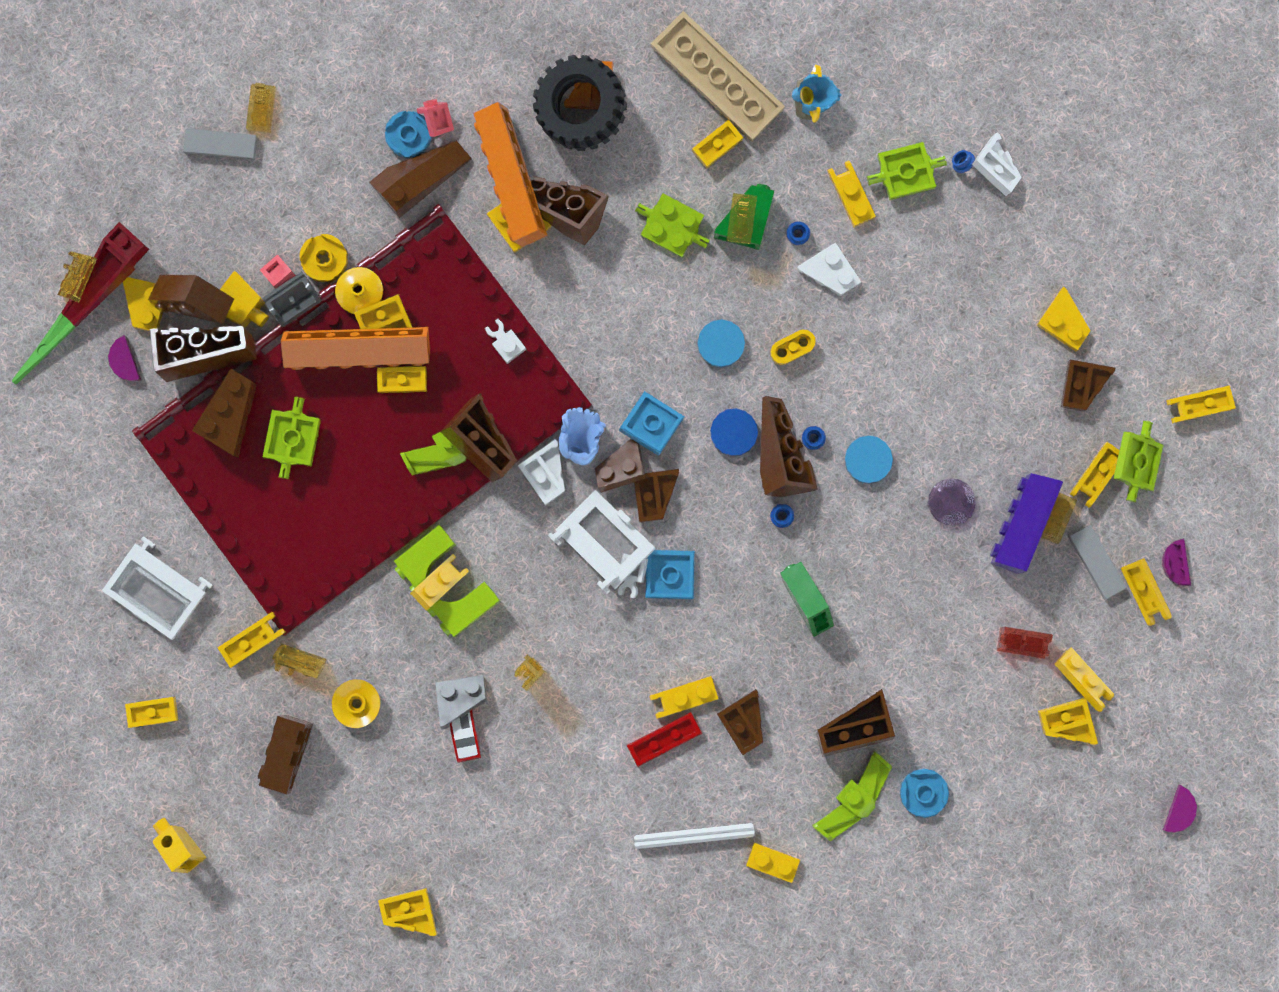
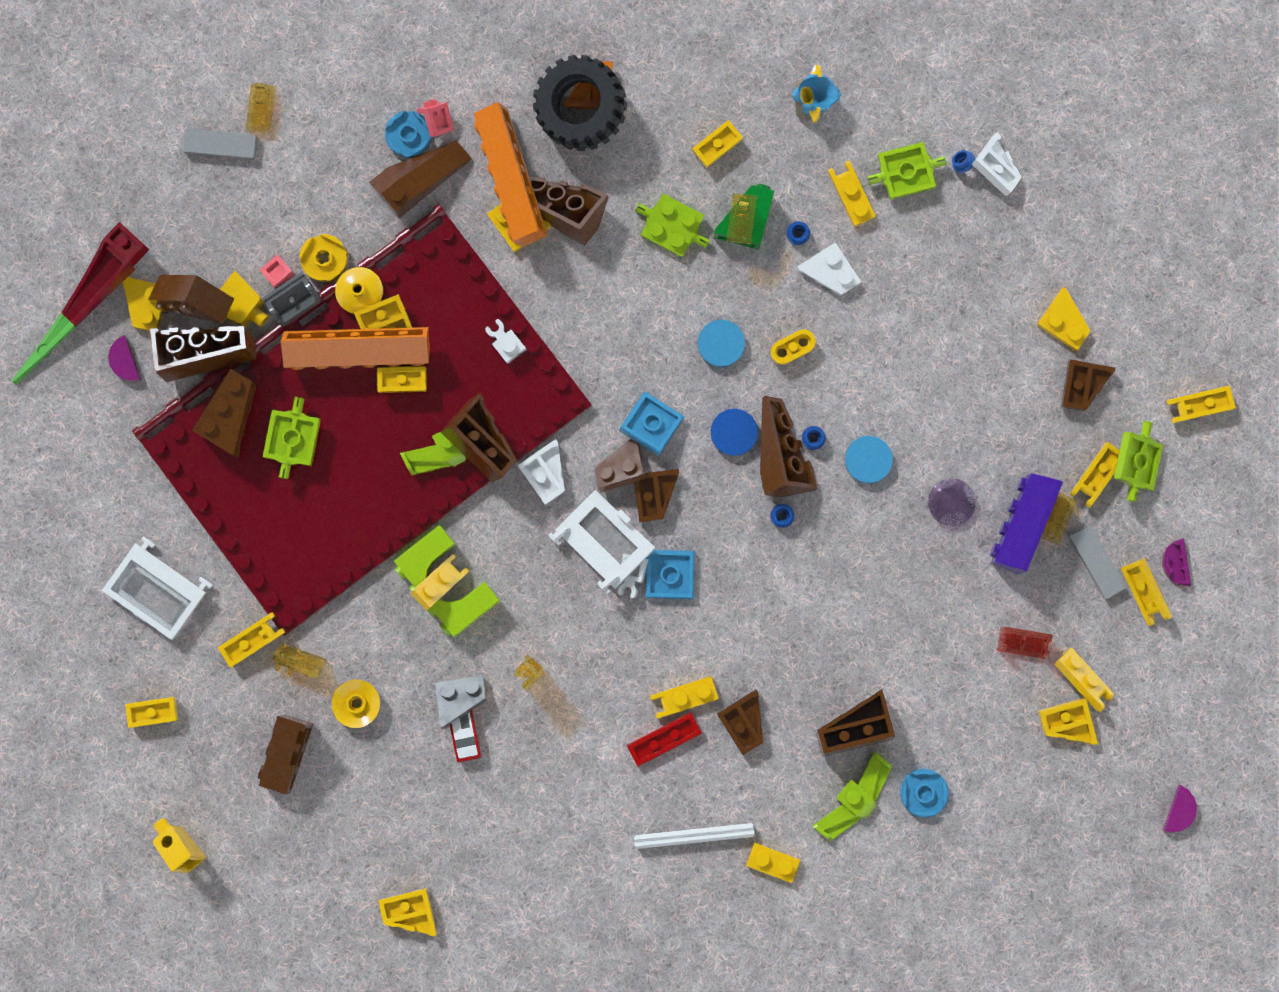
clear yellow plate [57,251,97,302] -> none
light blue hair [559,407,606,465] -> none
tan plate [651,11,785,142] -> none
slope [780,562,834,637] -> none

